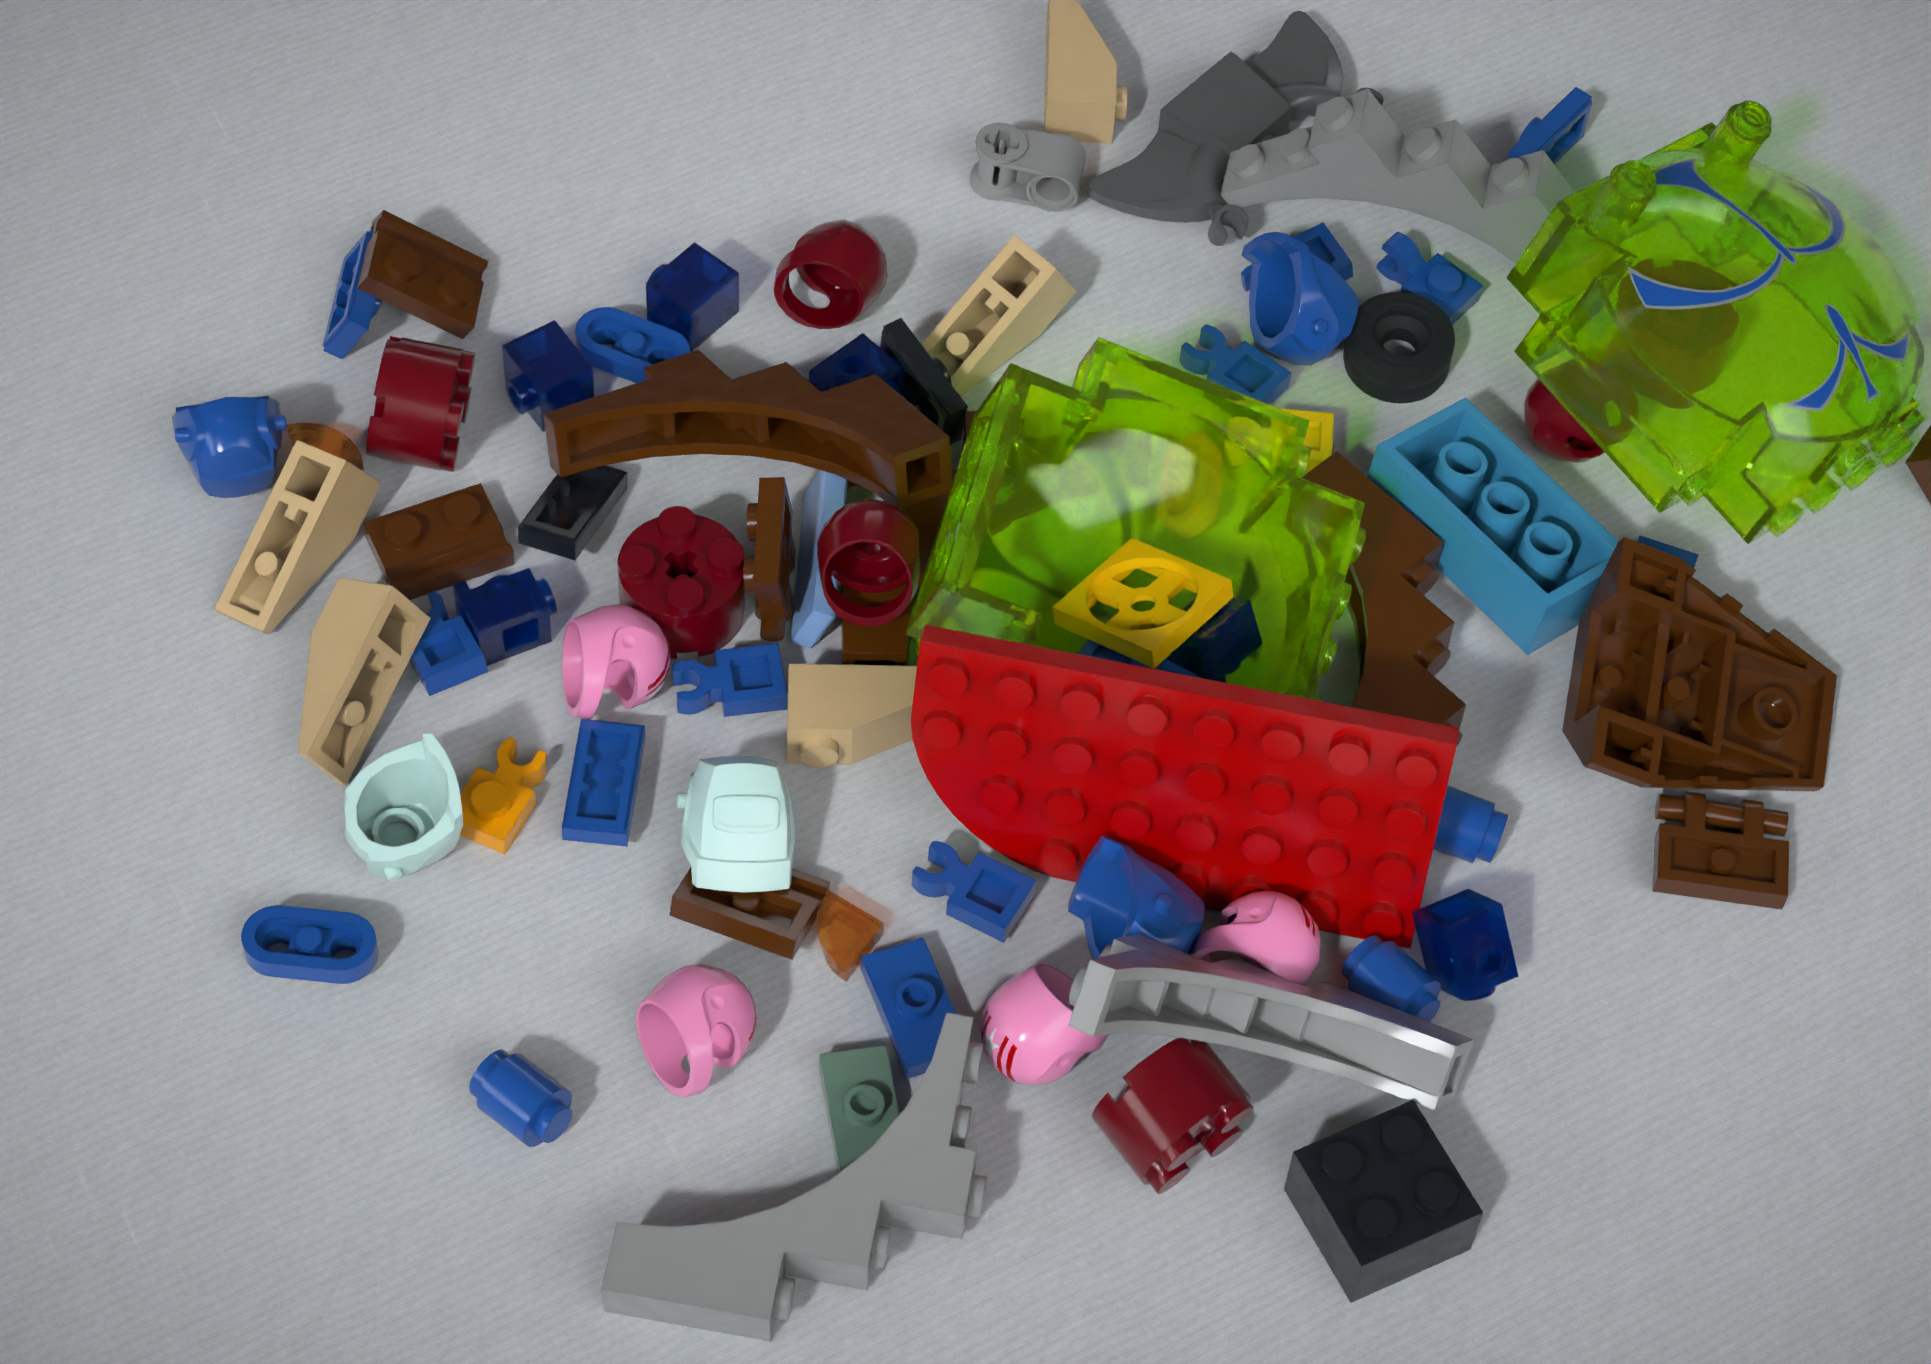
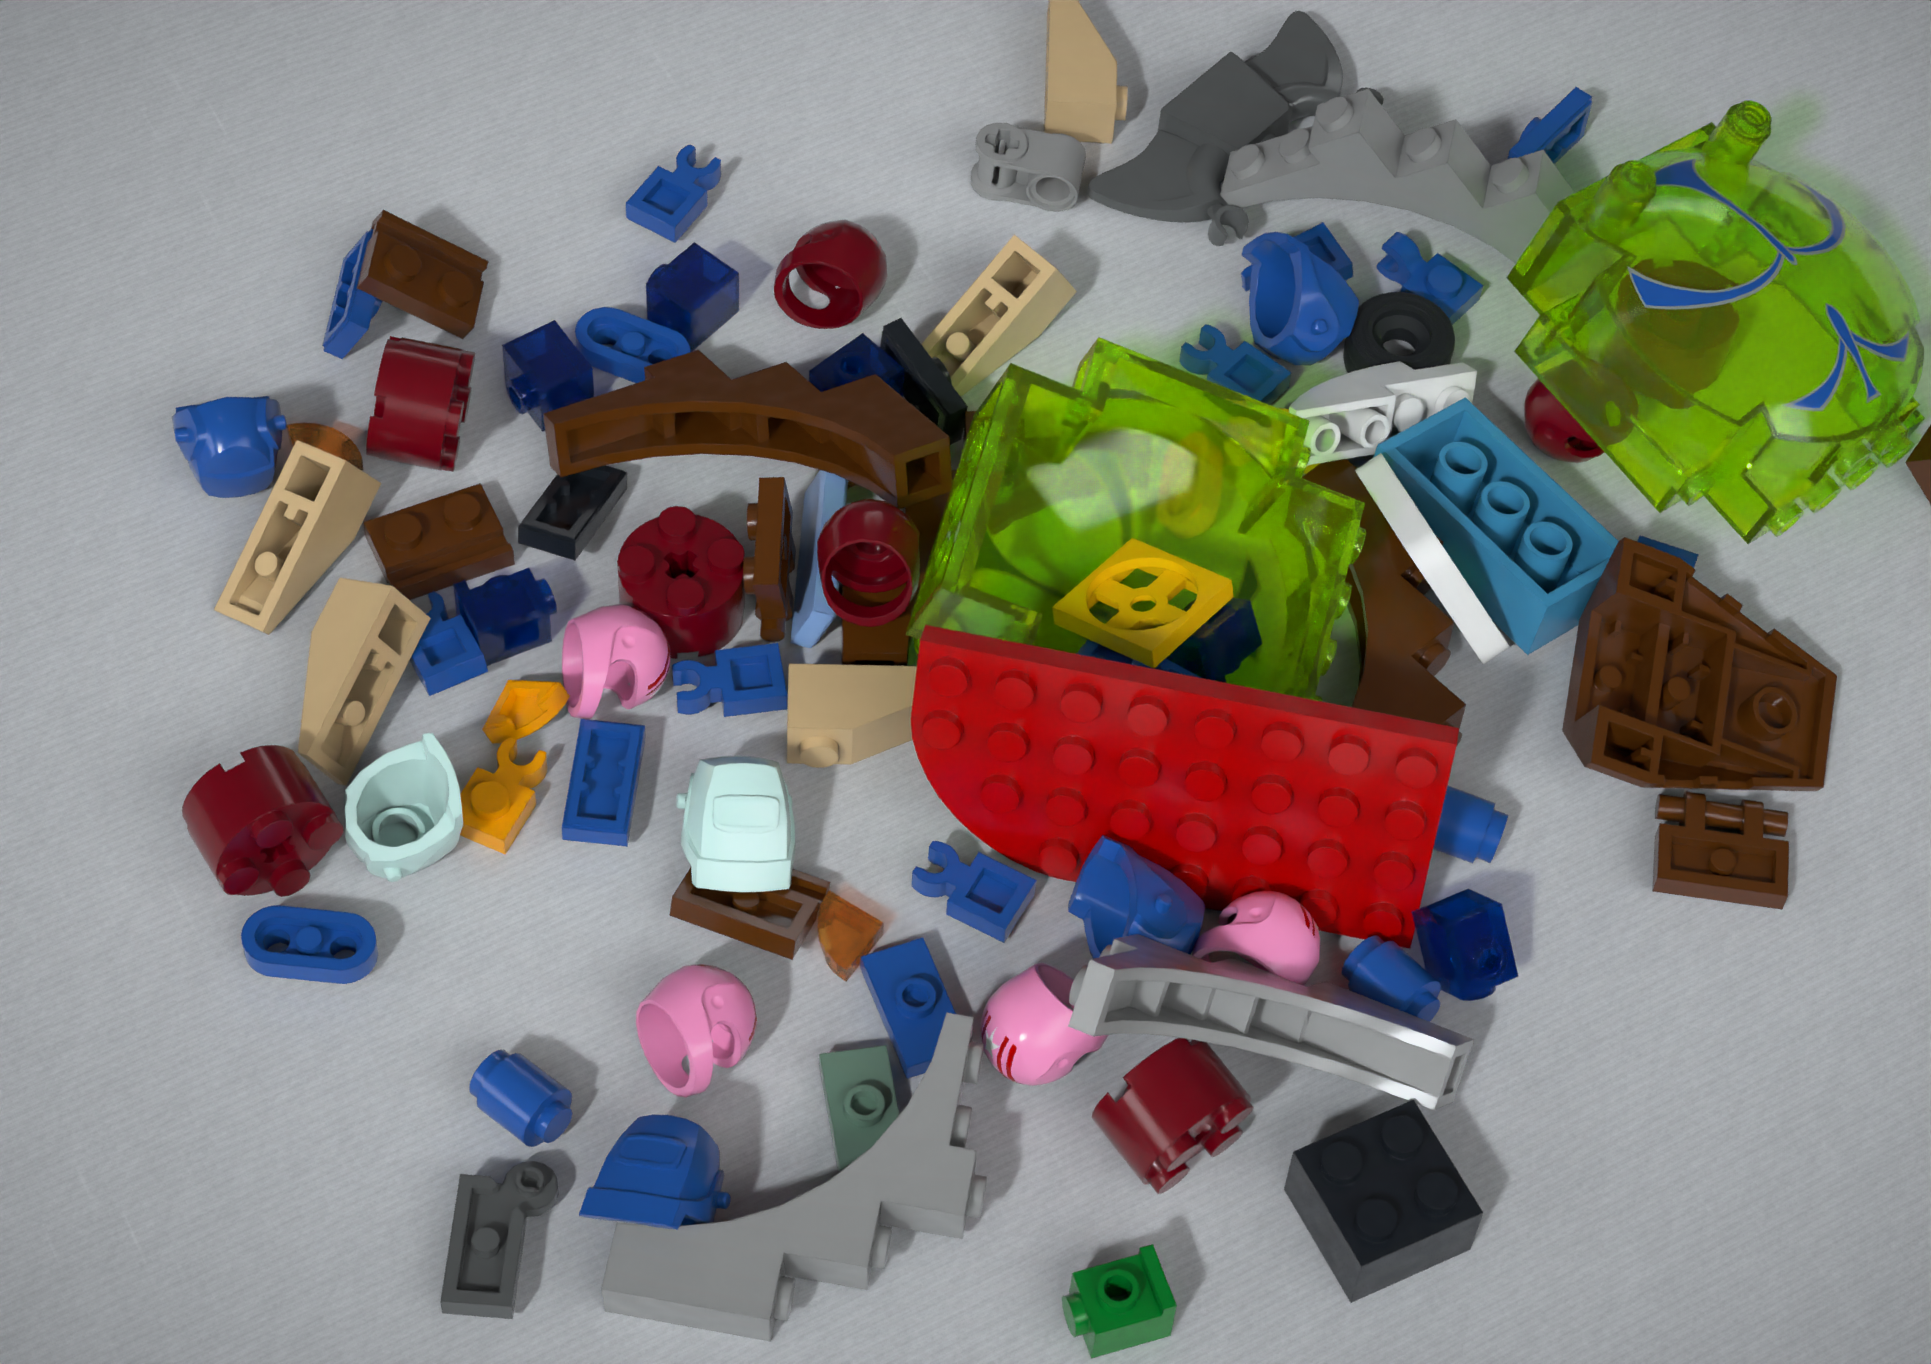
none -> dark red brick [182,745,343,897]
none -> dark grey hinge [440,1161,559,1319]
none -> light orange tile [482,680,570,744]
none -> blue helmet [579,1114,731,1230]
none -> blue plate [626,145,721,243]
none -> green brick [1062,1244,1177,1359]
none -> white slope [1282,361,1477,468]
none -> white beam [1355,453,1510,664]

